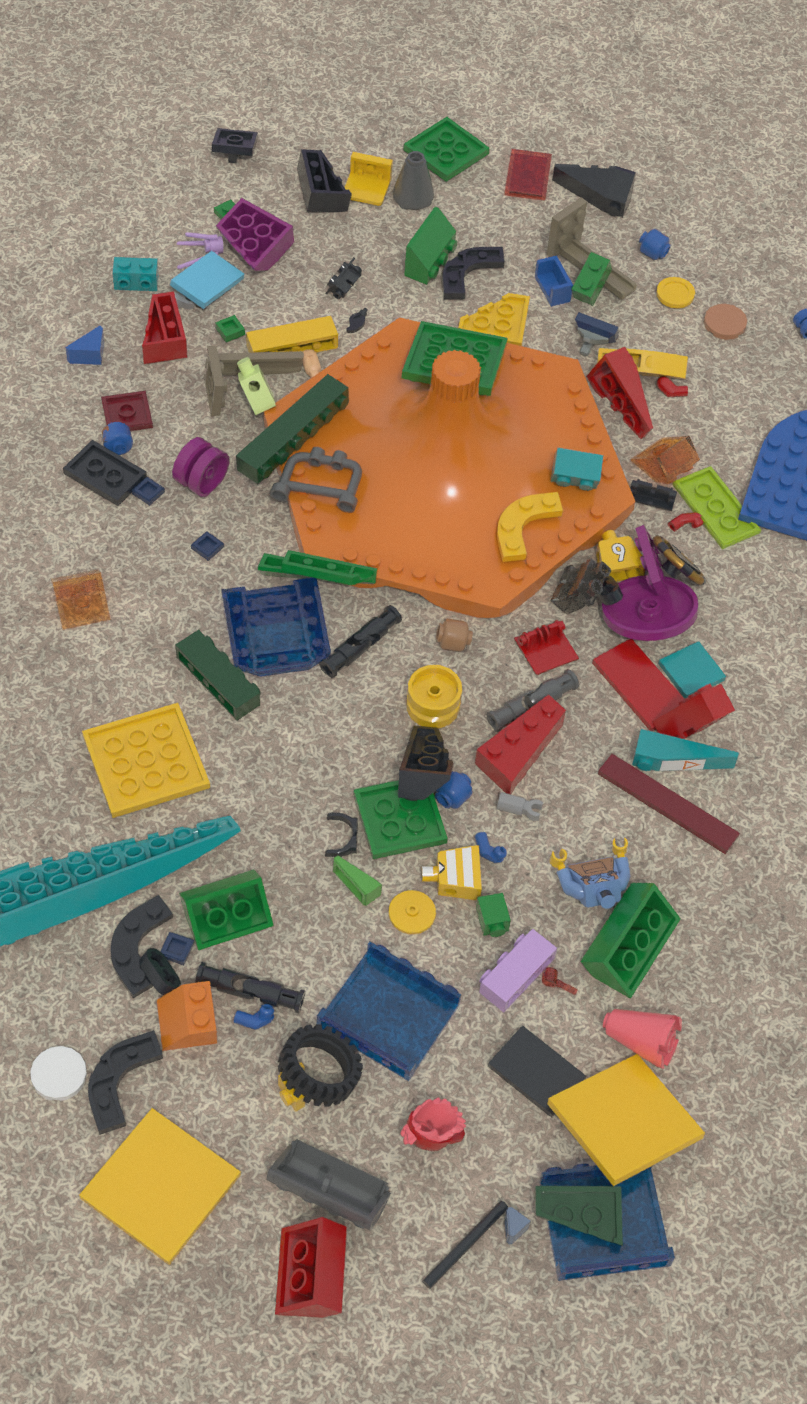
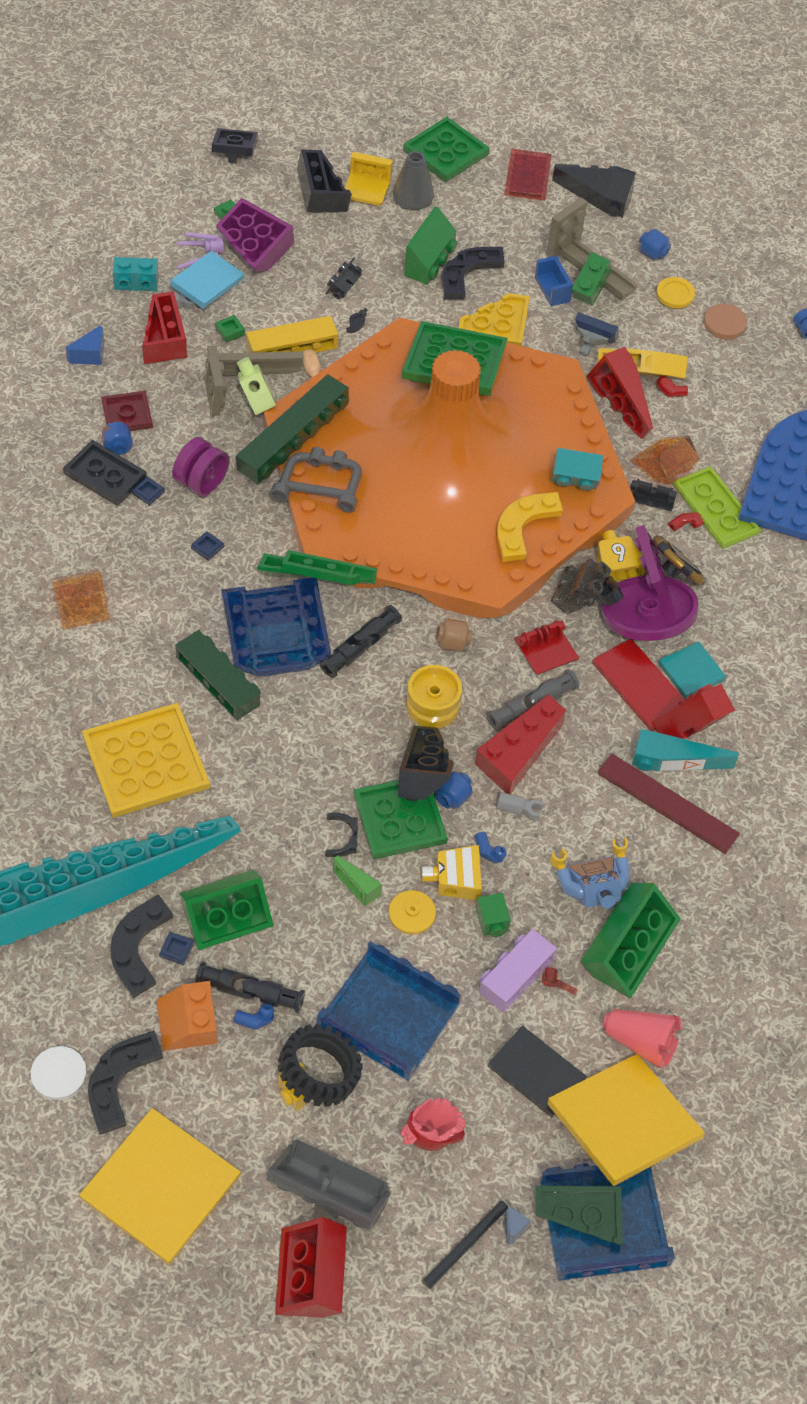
black beam [139,948,181,995] -> none

